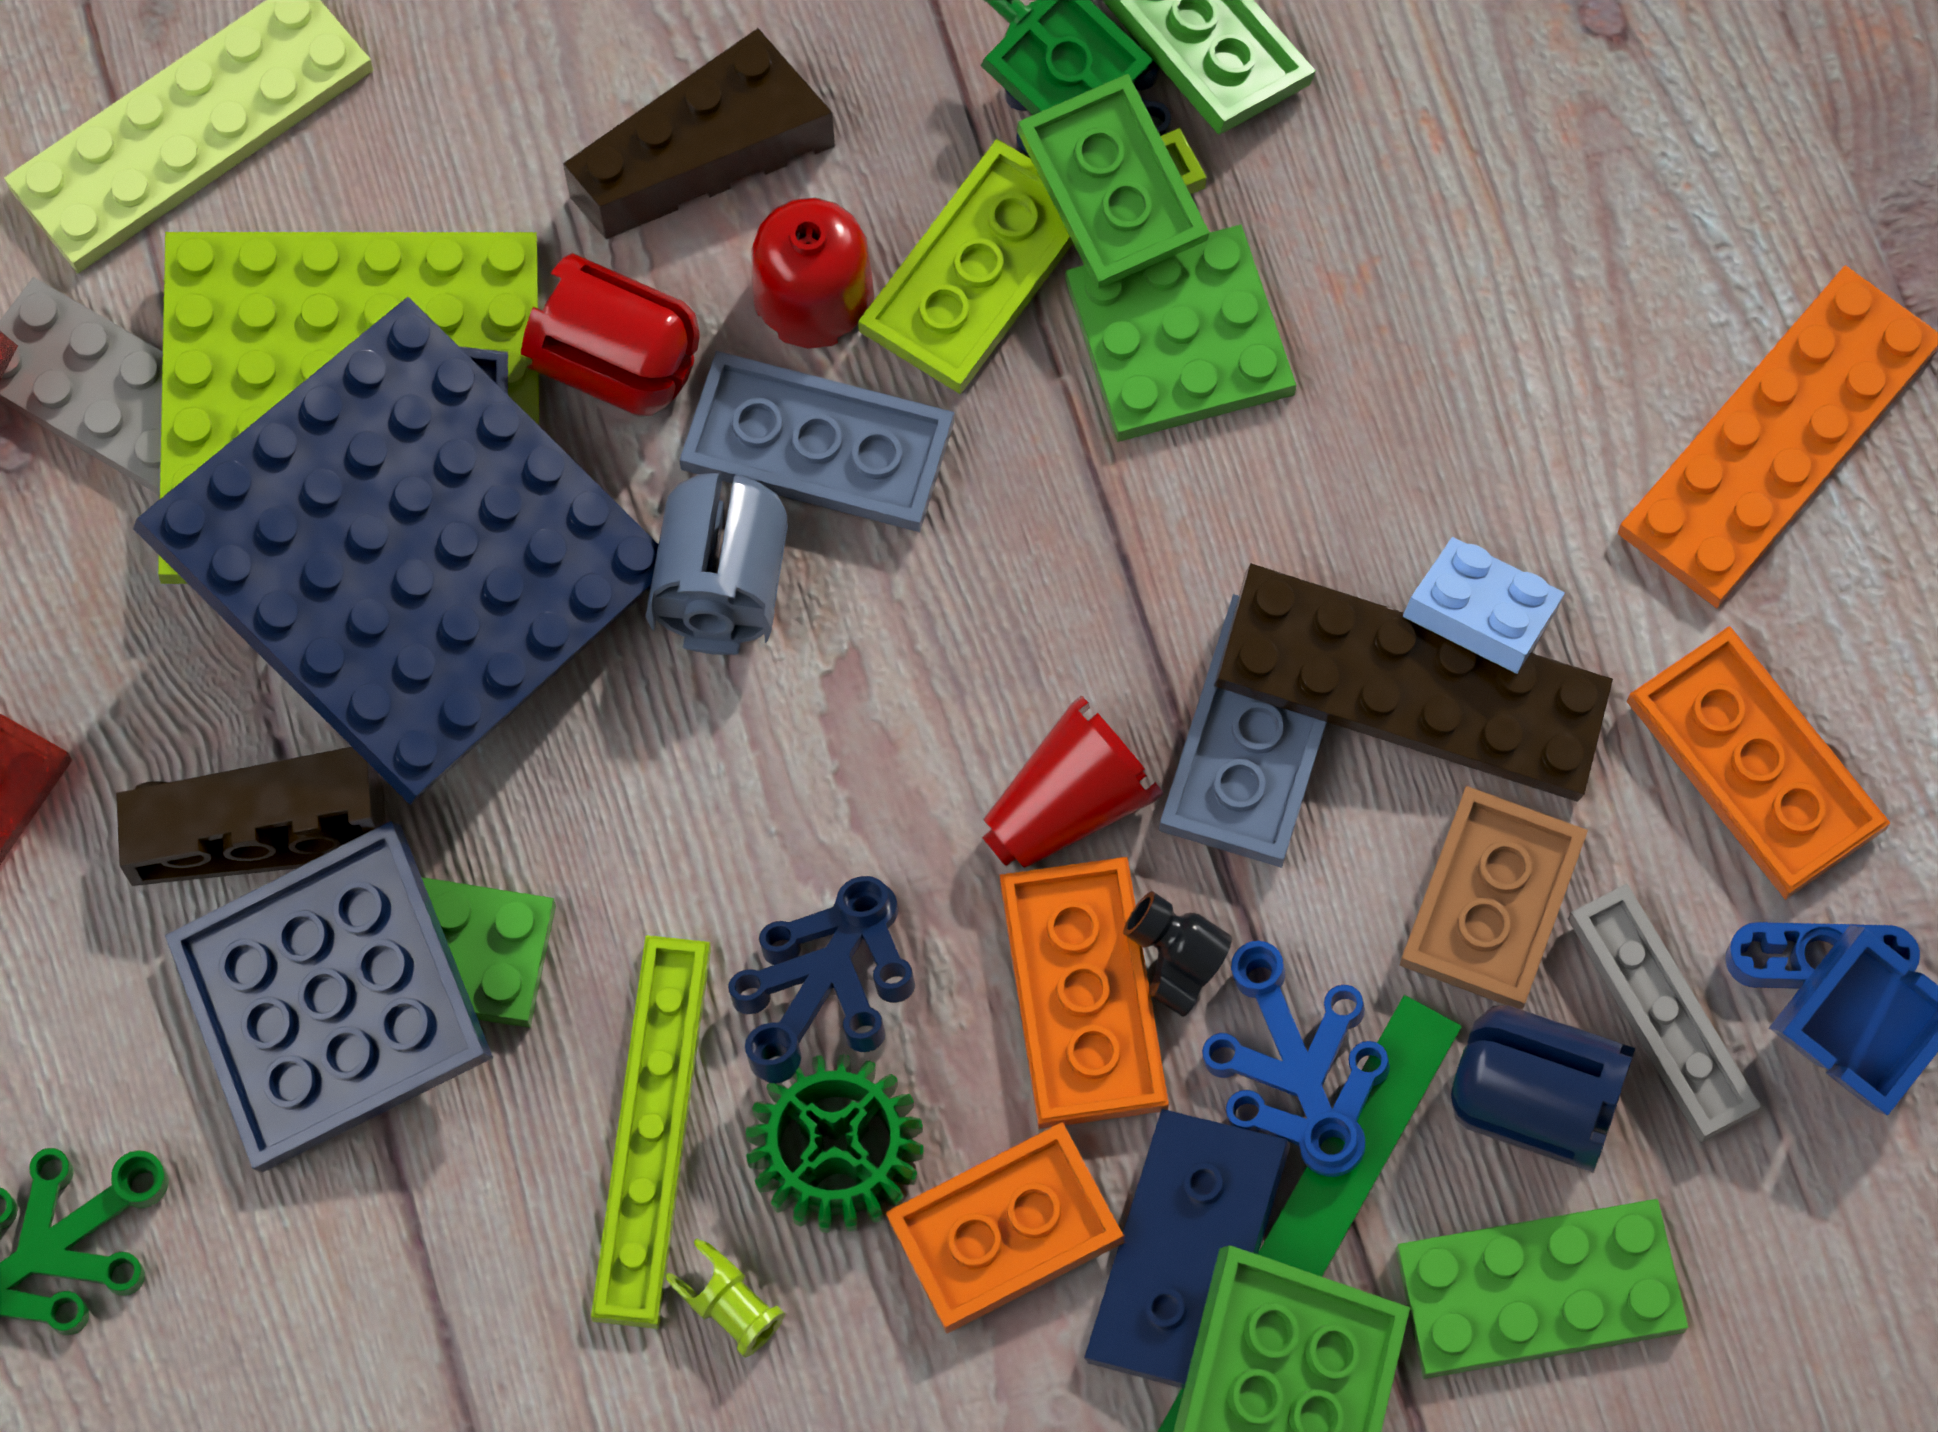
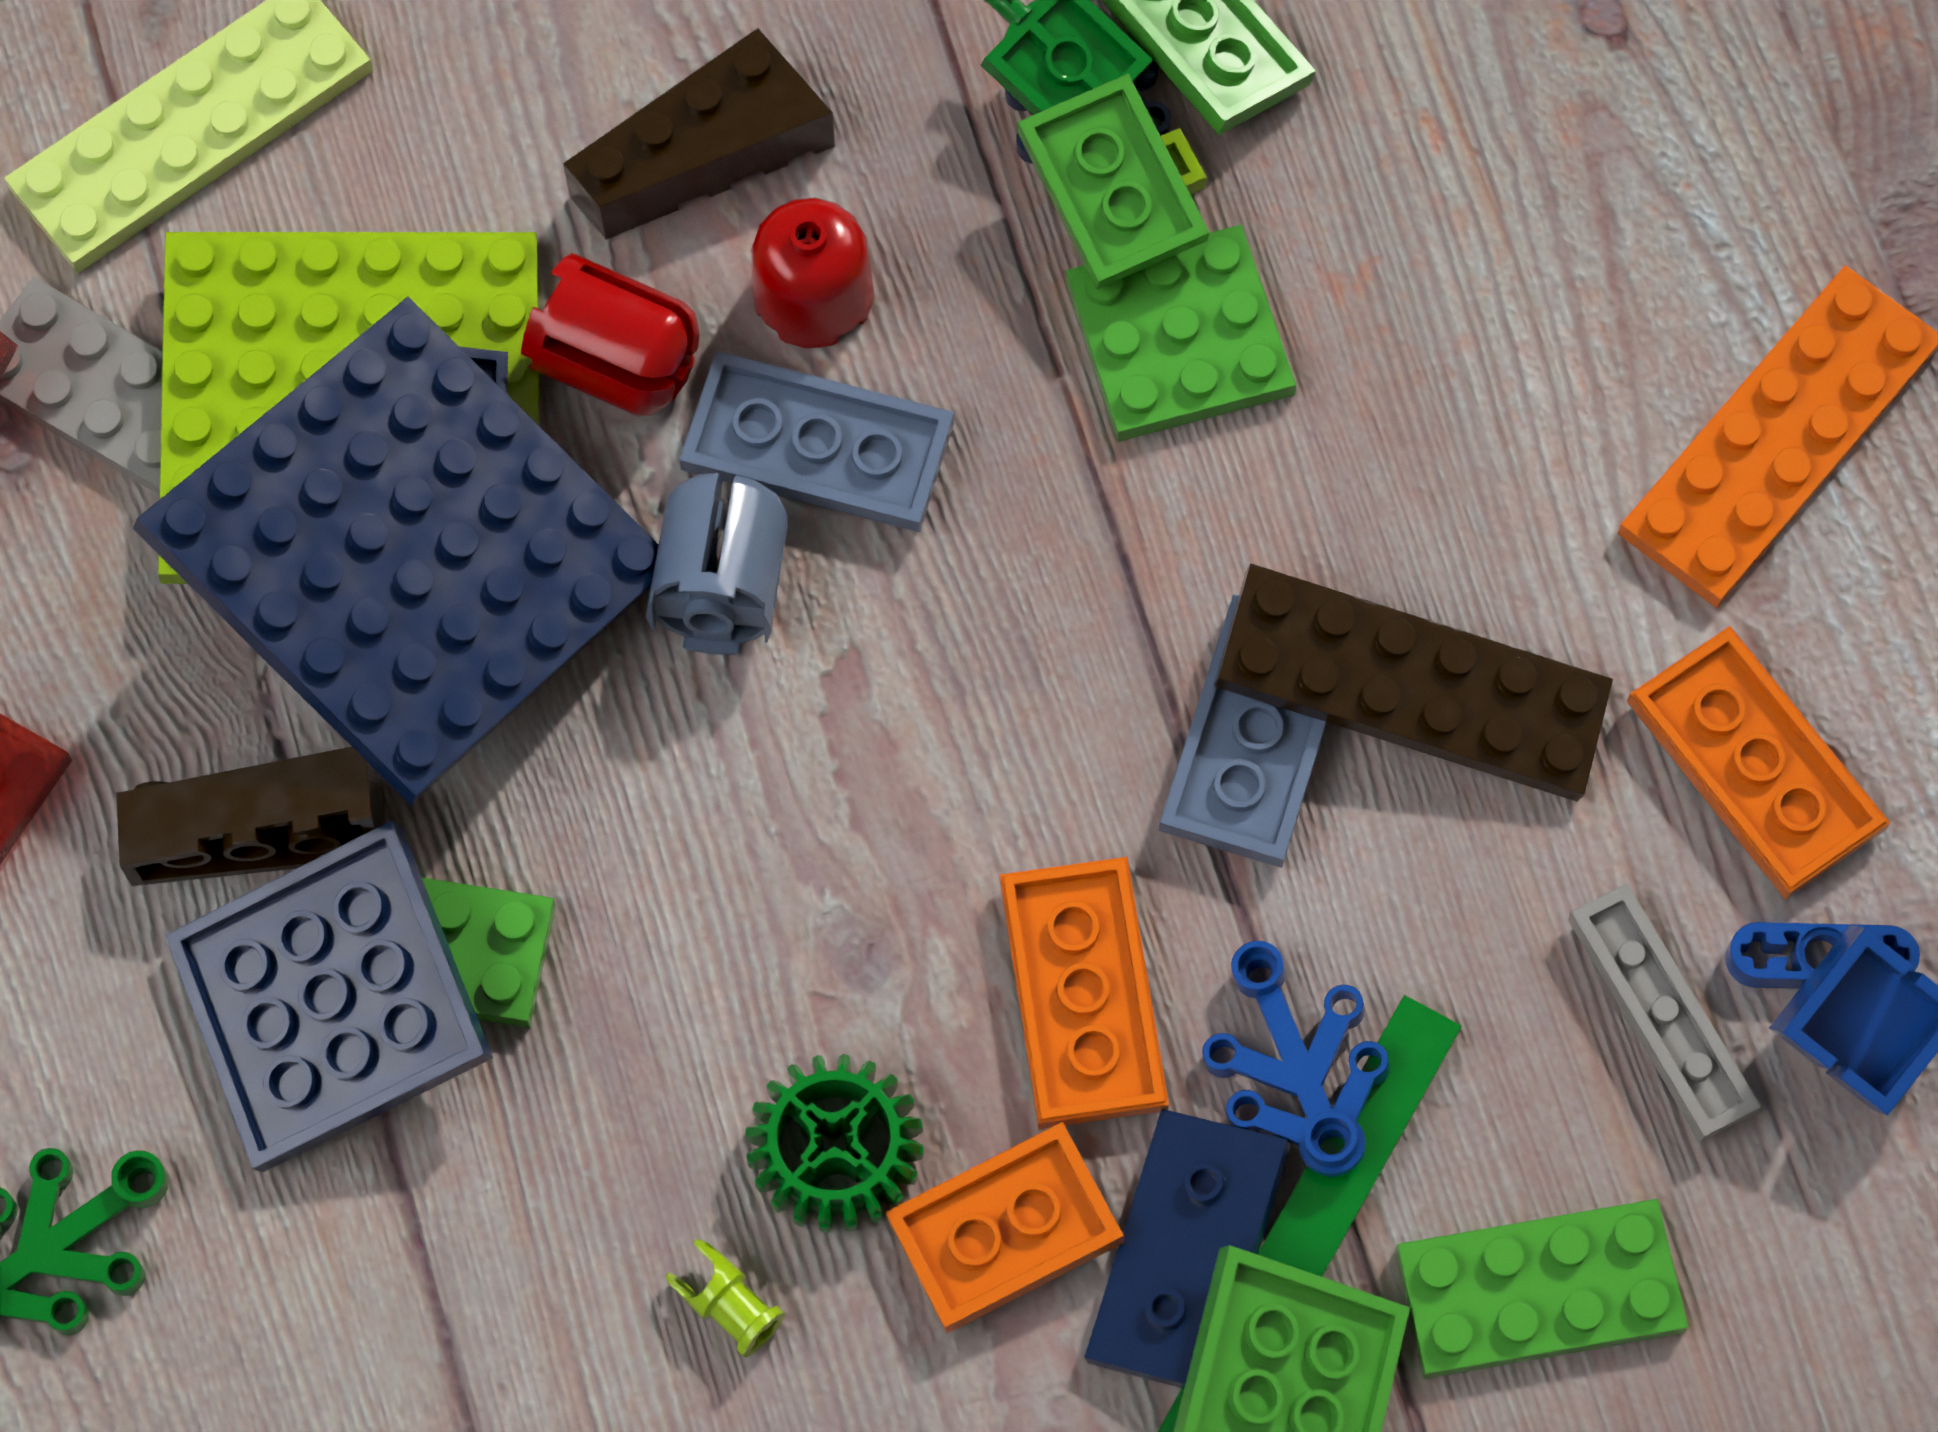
lime tile [591,935,711,1329] -> none
dark blue plant [728,876,915,1083] -> none
lime plate [858,139,1073,395] -> none
red cone [981,696,1164,869] -> none
black piece [1124,891,1232,1017] -> none
medium nougat plate [1399,786,1588,1010] -> none
light blue plate [1403,537,1565,674] -> none
dark blue cylinder [1451,1005,1636,1173] -> none

